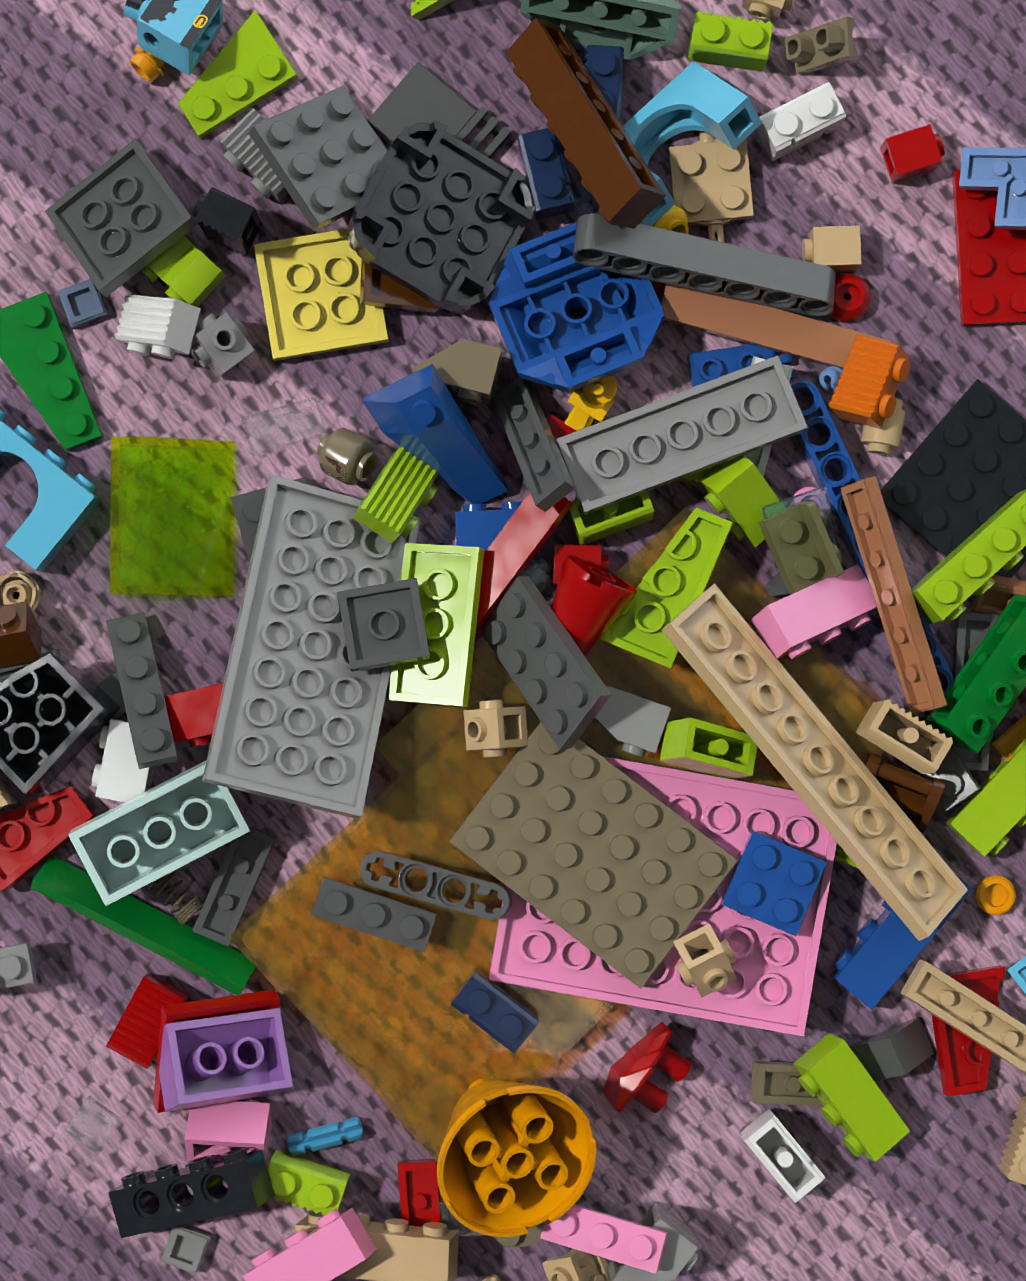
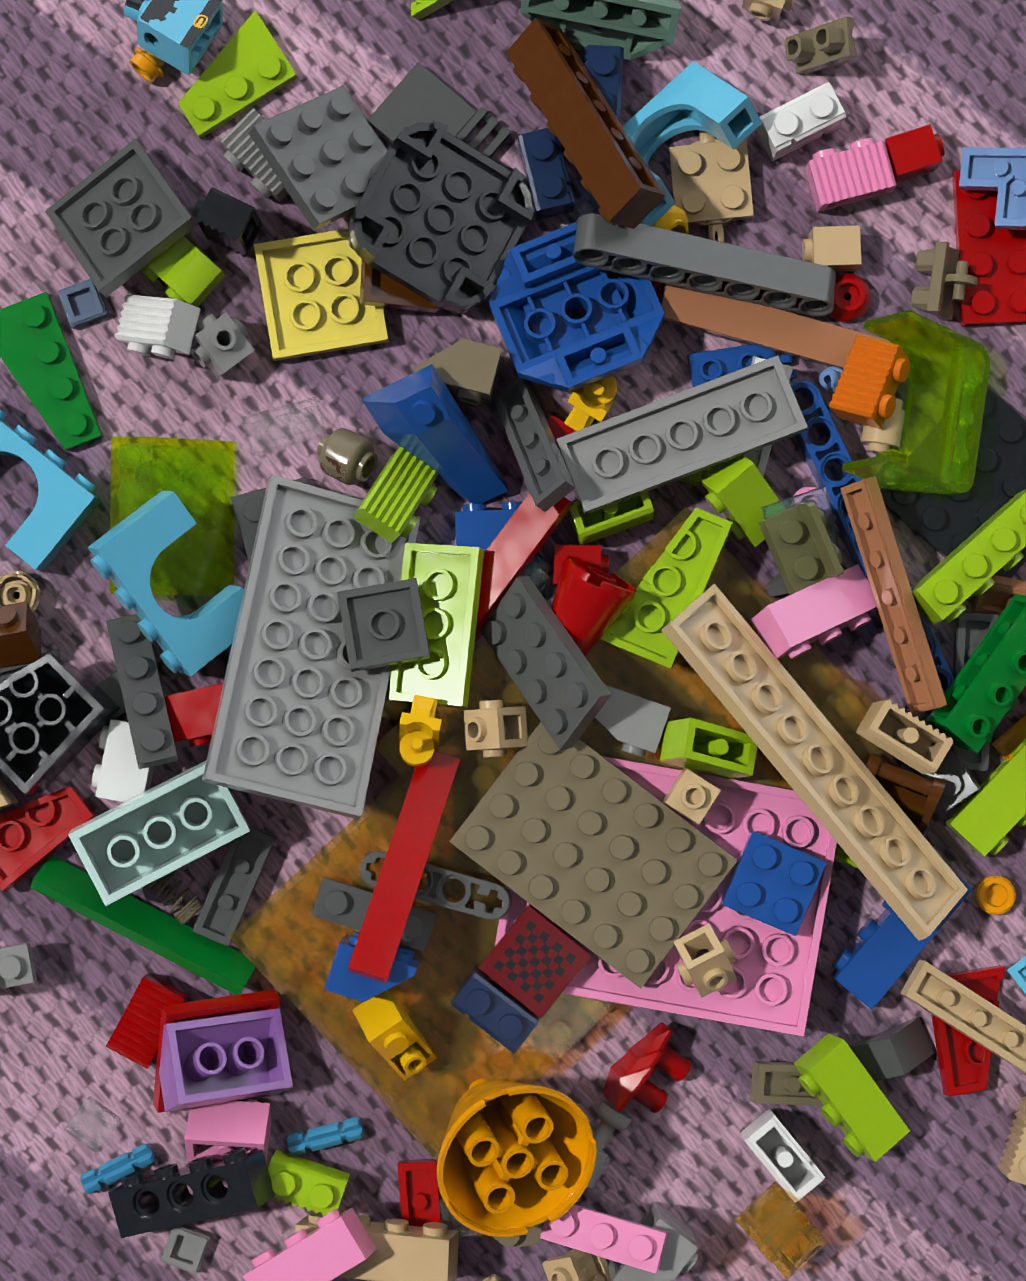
lime brick [687,10,773,71] -> none
none -> dark azure axle [80,1144,157,1194]
none -> medium azure arch [87,490,244,676]
none -> blue slope [324,931,421,1002]
none -> red tile [347,750,460,983]
none -> yellow slope [352,990,437,1081]
none -> yellow hips [399,695,442,766]
none -> dark red tile [478,904,591,1018]
none -> light grey piece [587,1100,633,1189]
none -> tan brick [662,768,721,825]
none -> clear yellow brick [735,1181,828,1279]
none -> bright pink brick [805,138,897,213]
none -> clear neon green windscreen [842,310,990,495]
none -> dark tan hips [911,242,978,320]

